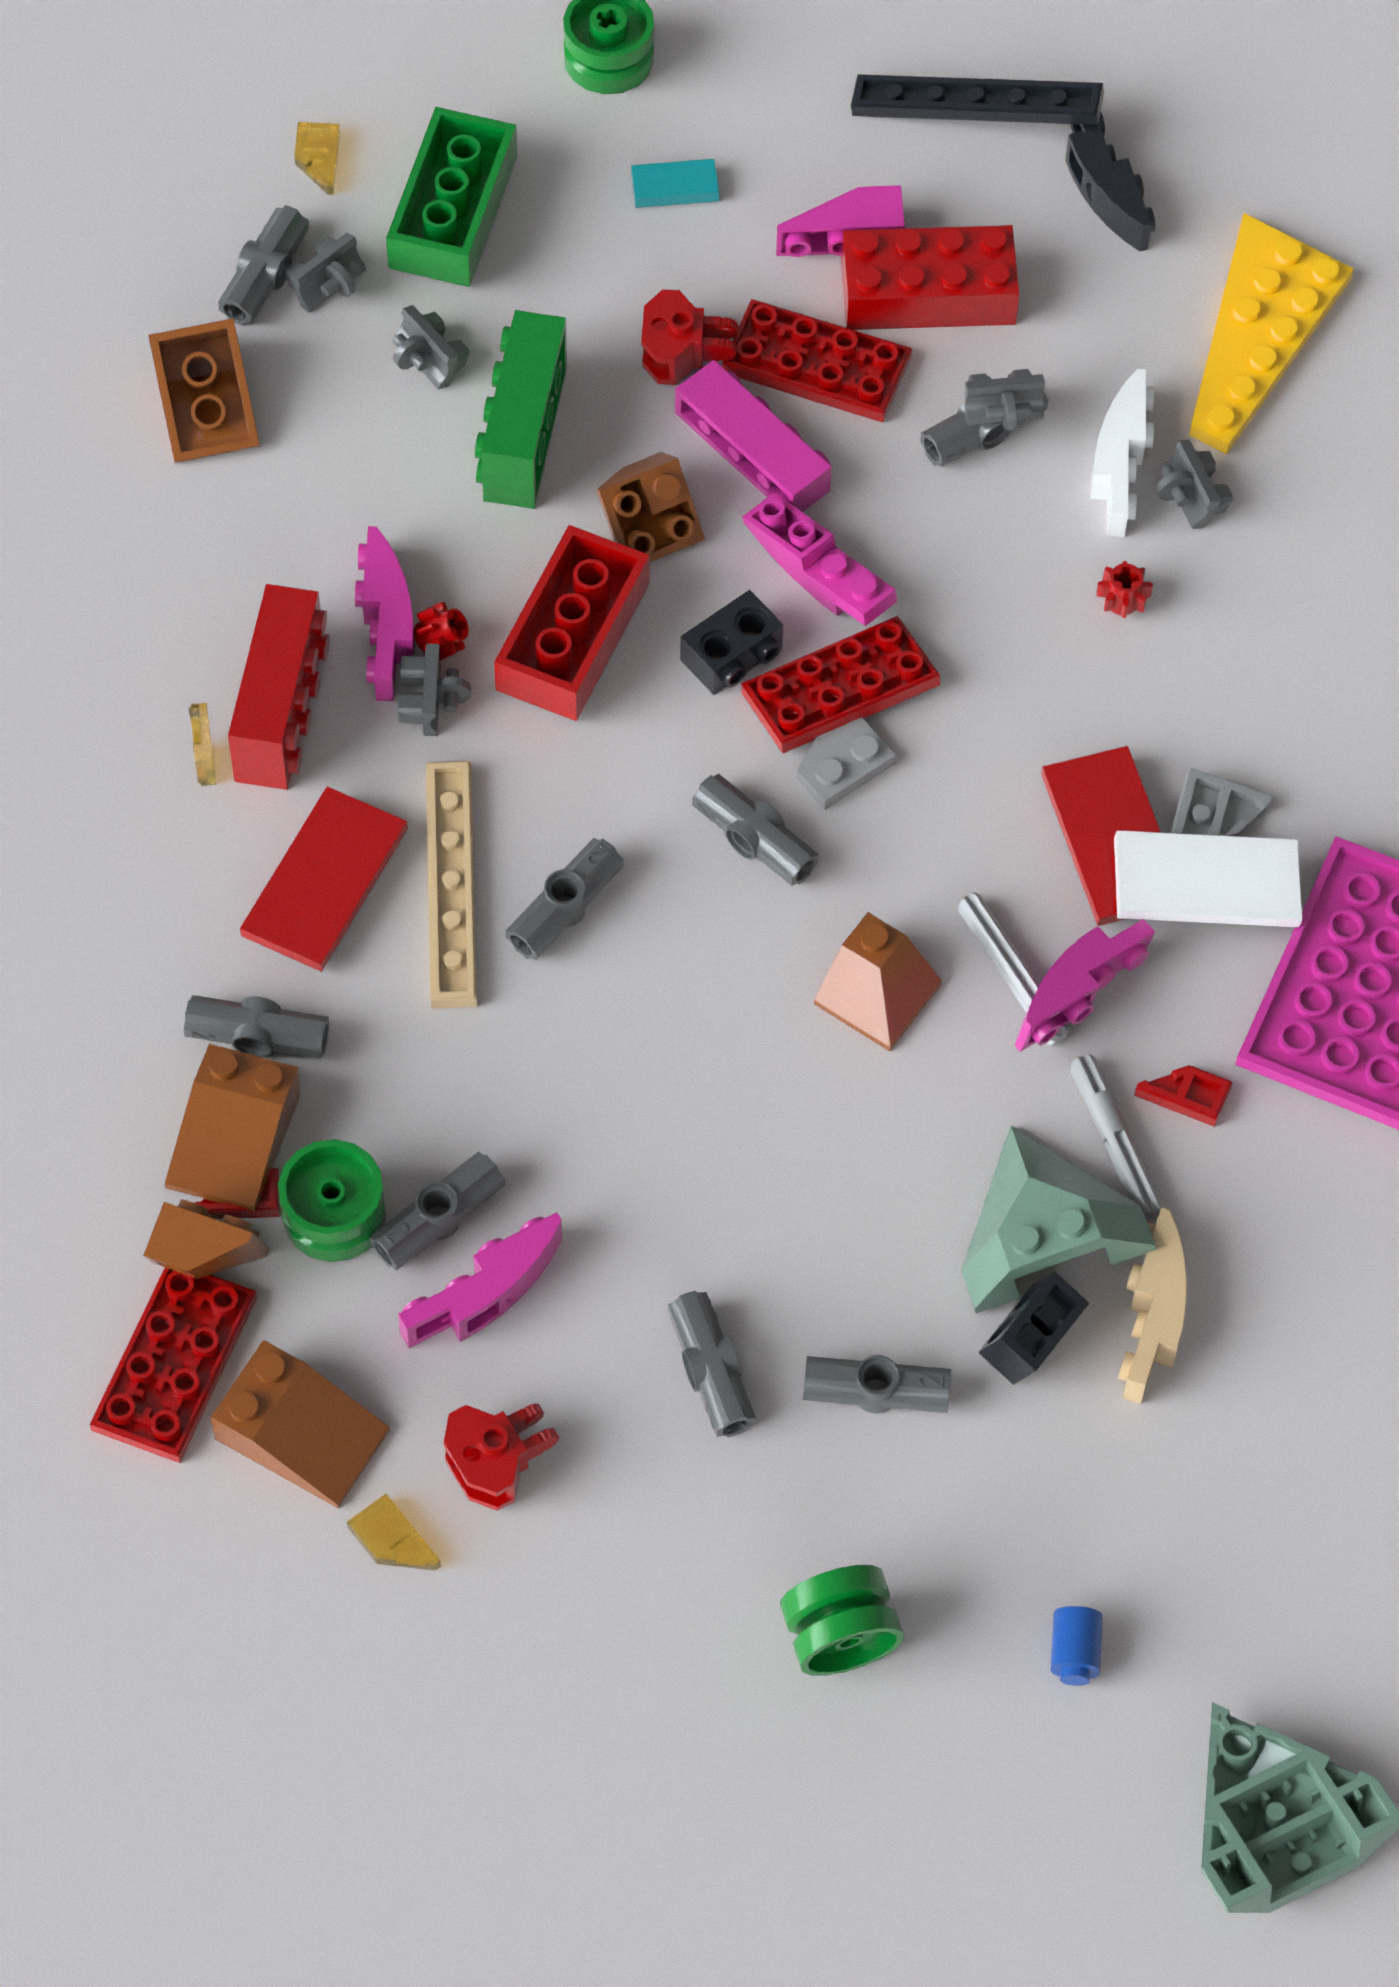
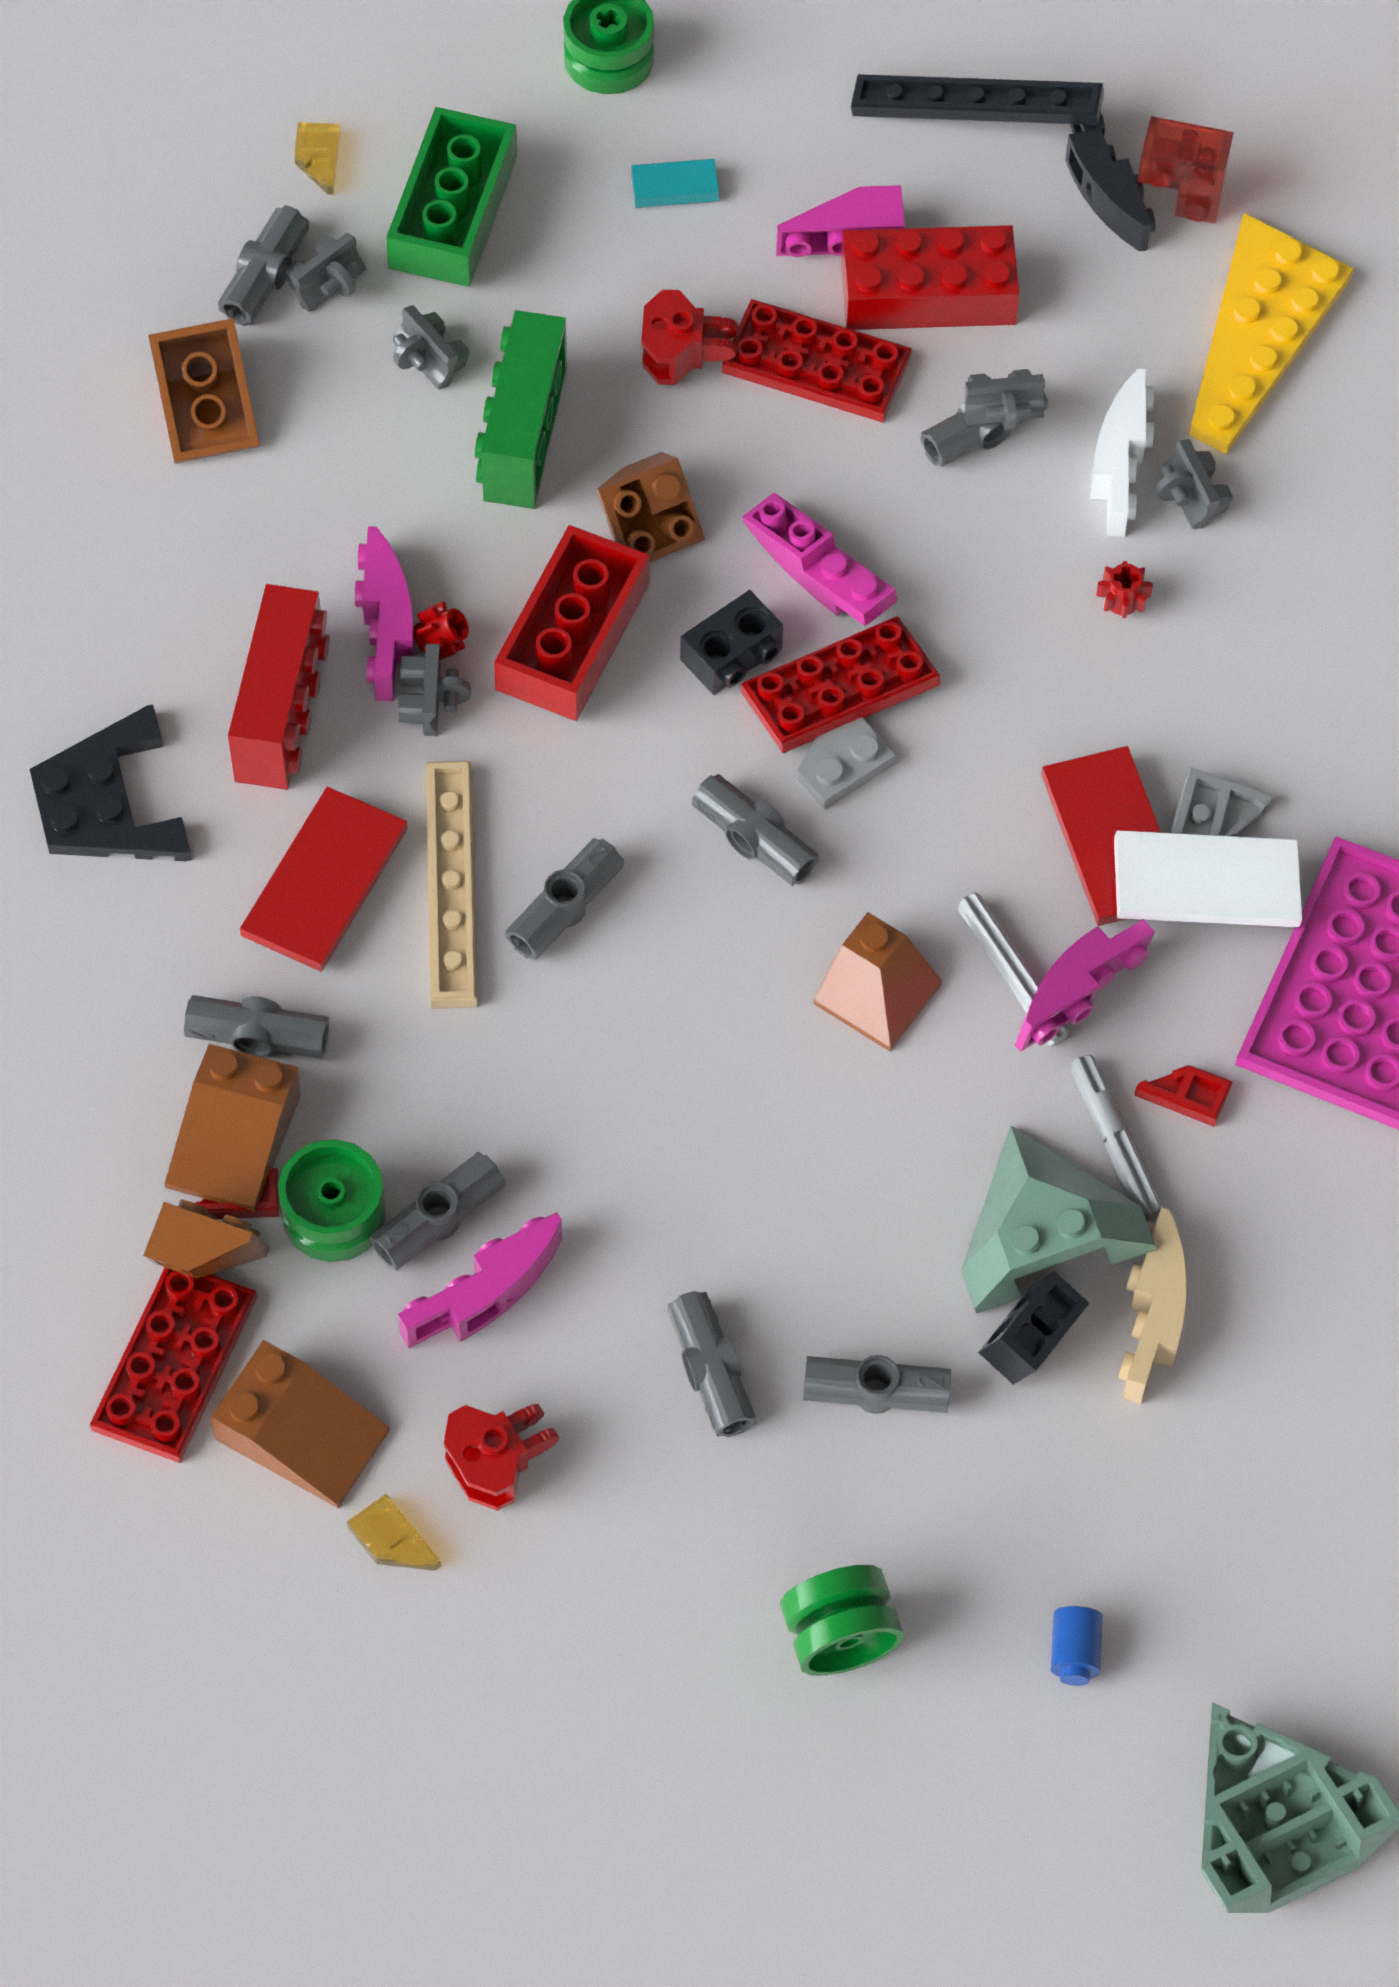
clear yellow tile [189,703,217,786] -> none
dark pink brick [675,360,832,512] -> none
none -> black wing [29,704,192,862]
none -> clear red brick [1137,116,1234,224]

